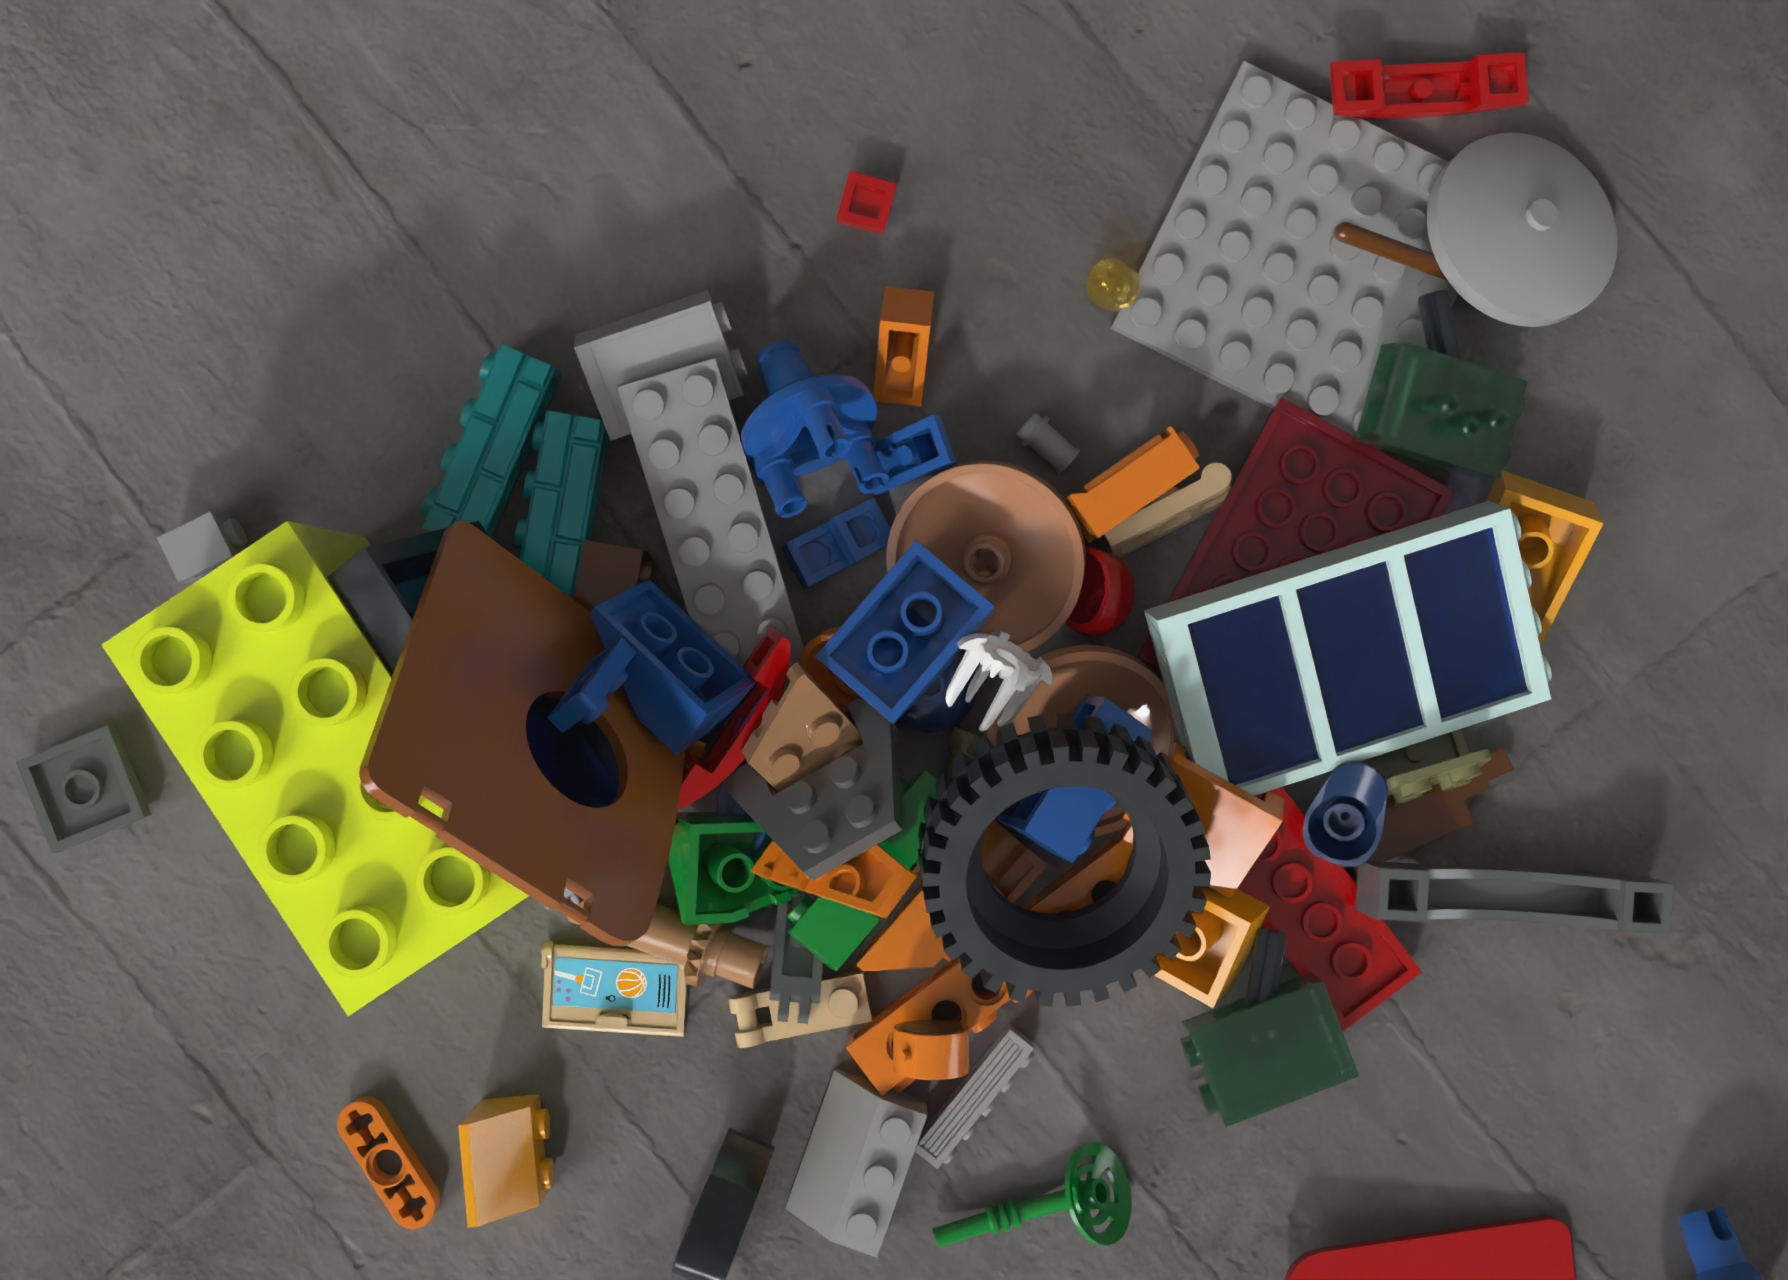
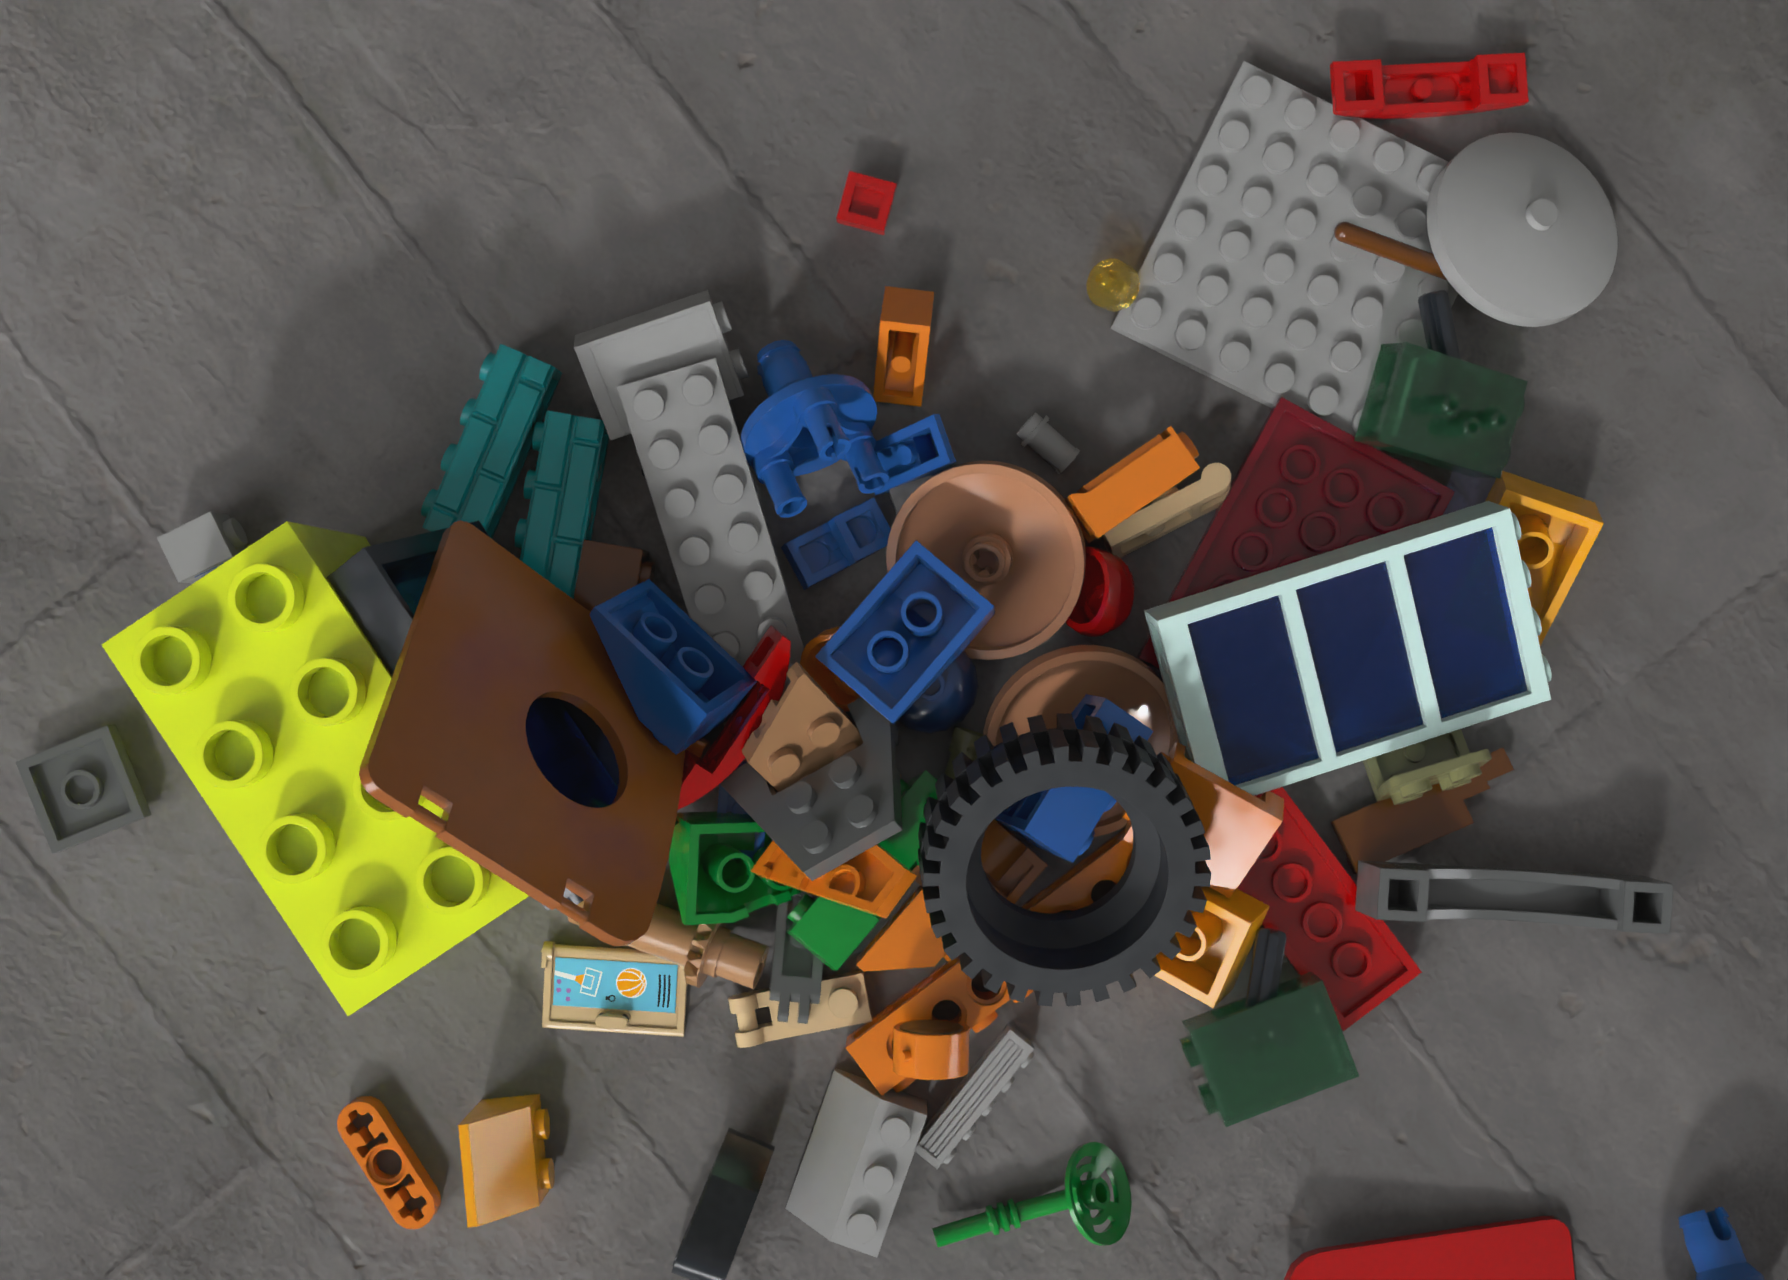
blue plate [547,637,636,733] -> none
white piece [945,630,1053,731] -> none
dark blue cap [1303,761,1388,867] -> none

